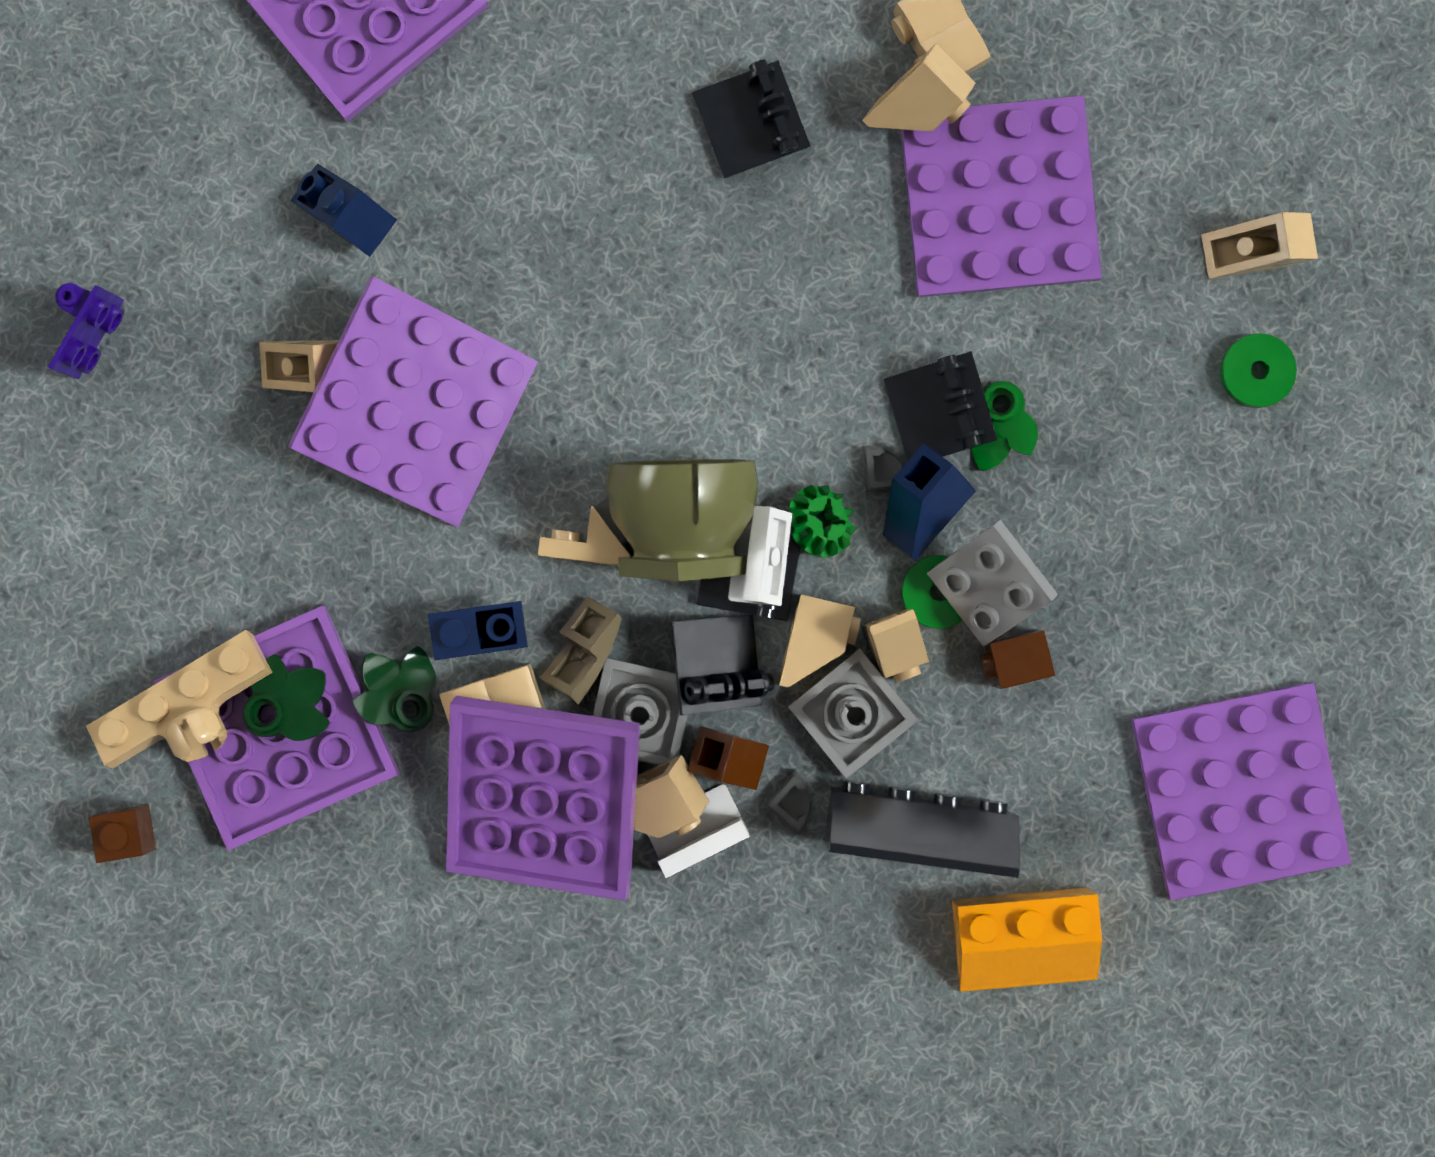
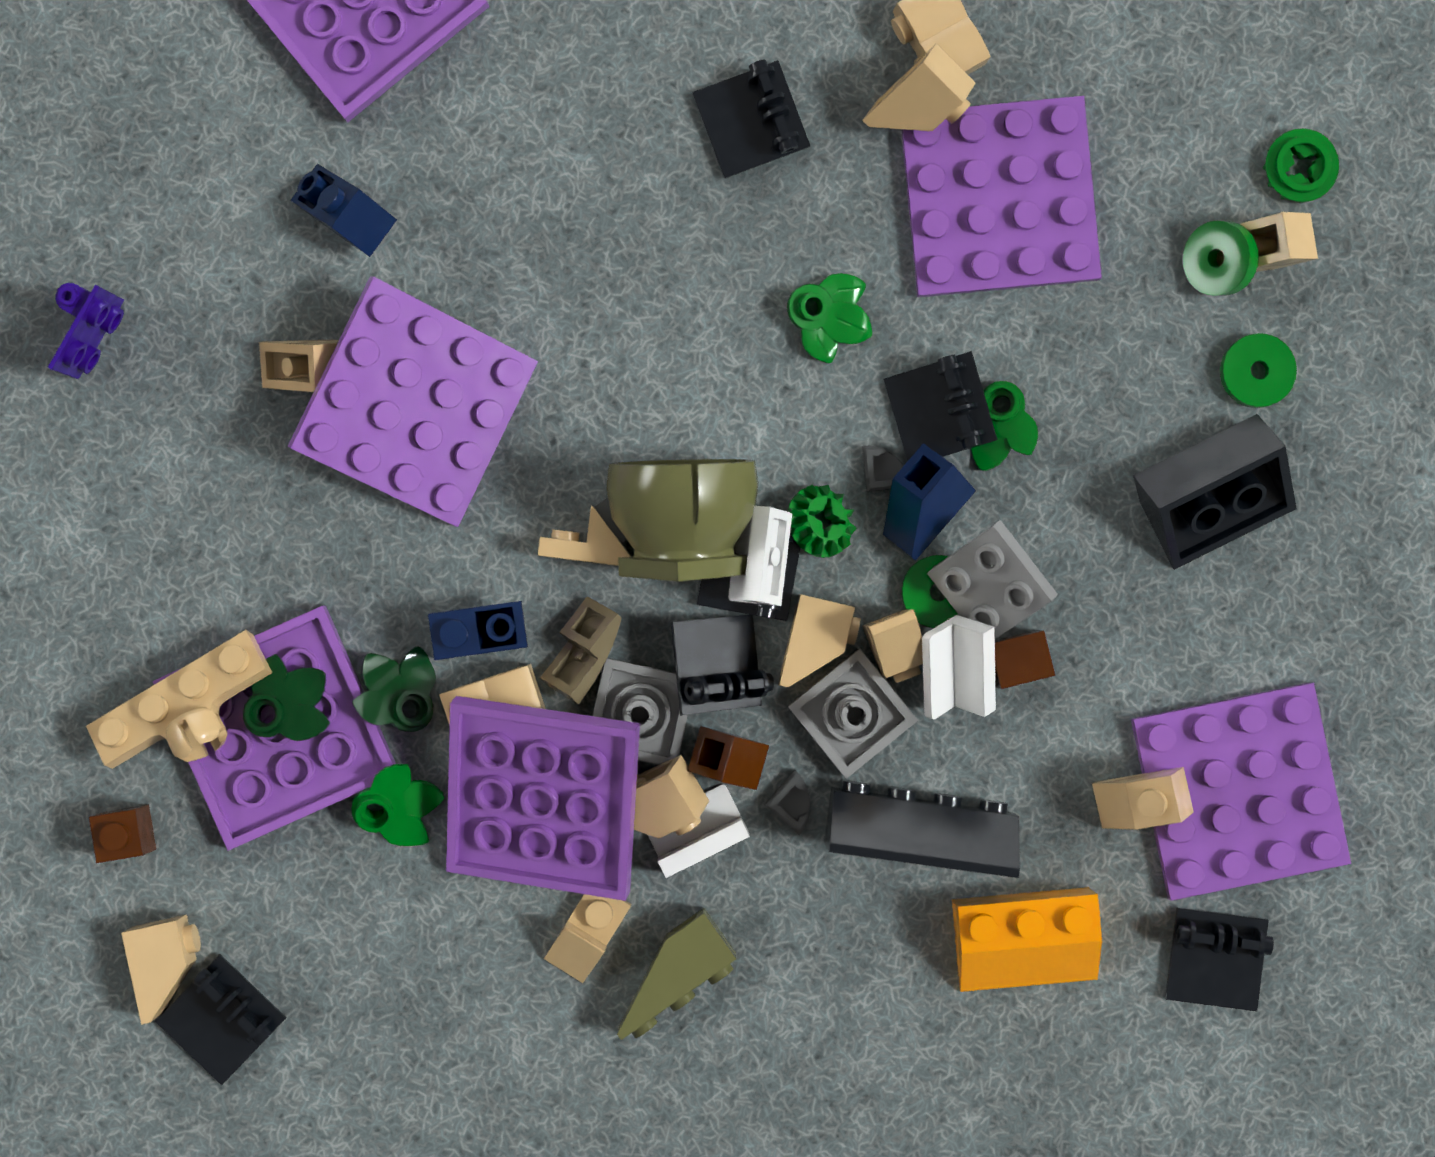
none -> tan slope [121,914,201,1025]
none -> black hinge [155,954,287,1085]
none -> green plate [351,764,444,846]
none -> tan slope [544,894,632,983]
none -> olive slope [617,908,736,1040]
none -> green plate [787,273,872,363]
none -> white panel [922,615,996,720]
none -> tan slope [1092,767,1194,830]
none -> black slope [1133,414,1297,570]
none -> black hinge [1165,907,1274,1011]
none -> green piece [1183,221,1259,296]
none -> green gear [1263,128,1339,204]

